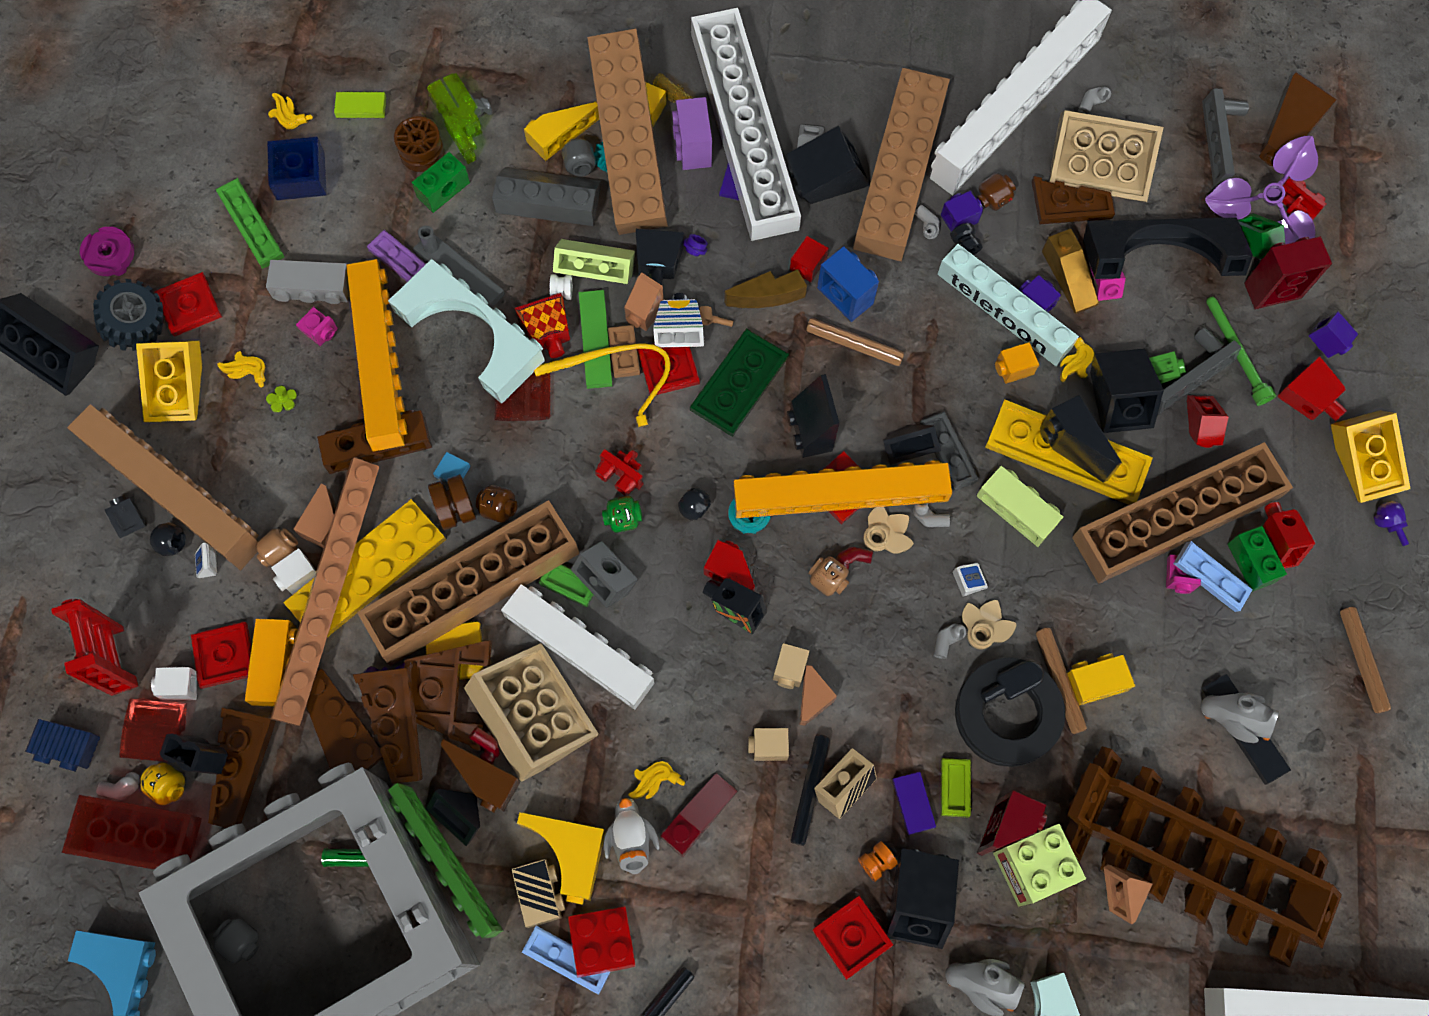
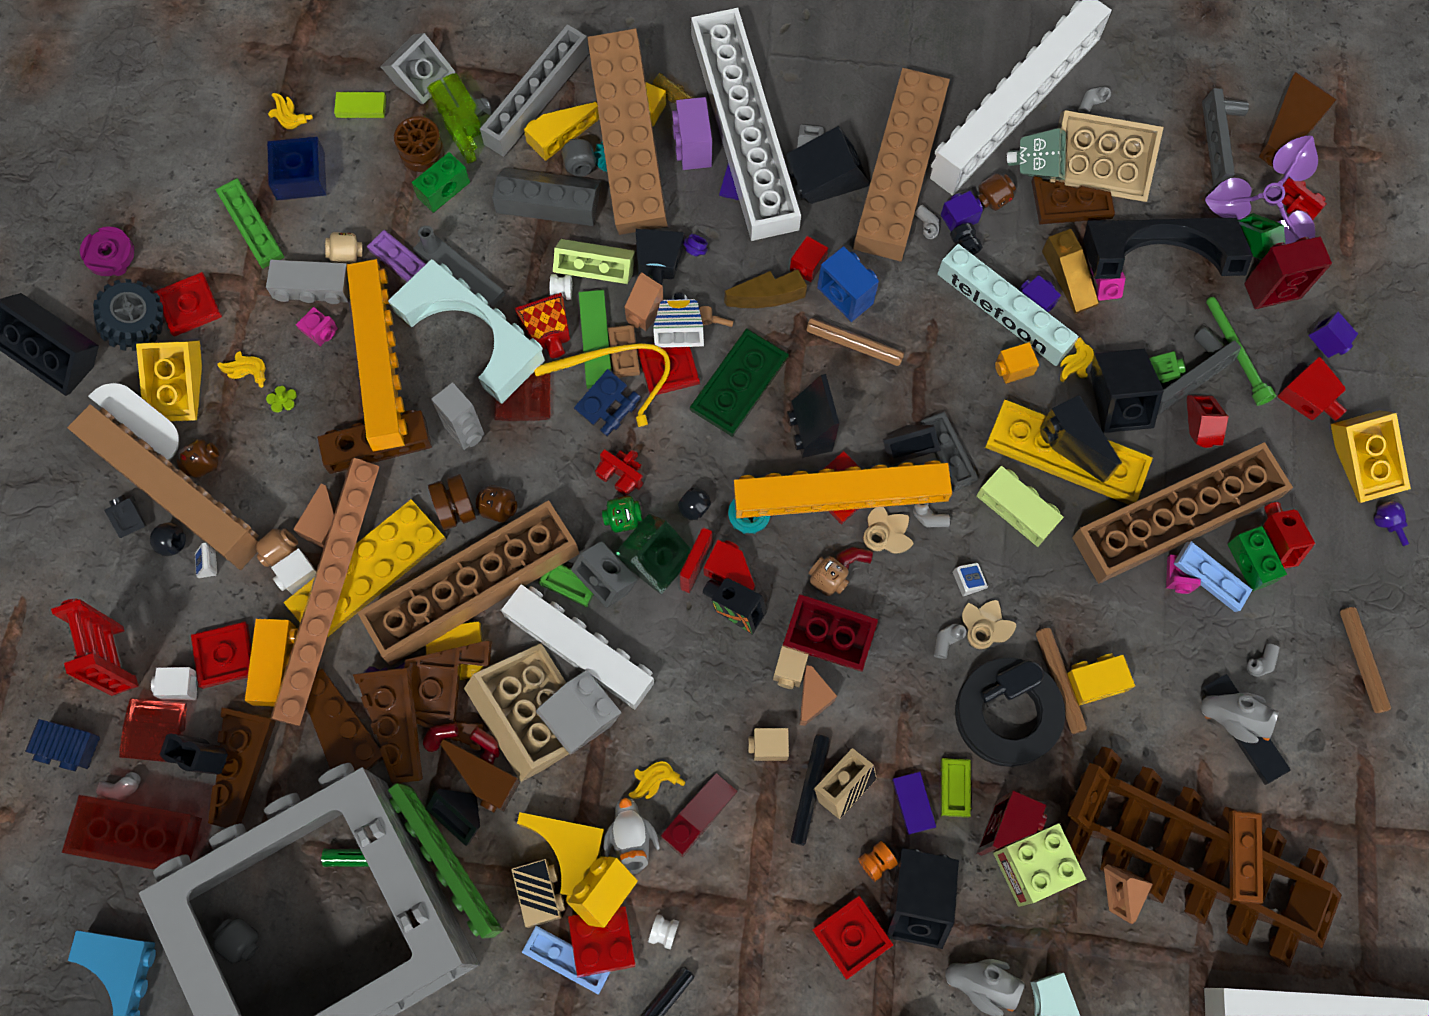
yellow head [141,762,185,805] -> none
dark azure tile [433,452,471,483] -> none
none -> white brick [88,383,179,461]
none -> reddish brown head [177,439,220,478]
none -> tan head [325,232,362,264]
none -> light grey slope [380,33,455,104]
none -> dark red arm [423,723,458,752]
none -> light grey brick [431,382,484,450]
none -> light grey brick [480,24,589,157]
none -> light grey slope [536,670,622,755]
none -> yellow brick [567,856,638,928]
none -> dark blue plate [574,369,641,437]
none -> clear green slope [614,514,692,594]
none -> white wheel [648,914,679,950]
none -> red tile [680,527,712,594]
none -> dark red slope [783,594,878,672]
none -> sand green torso [1007,128,1066,180]
none -> dark orange tile [1229,811,1263,904]
none -> light grey arm [1247,644,1280,677]

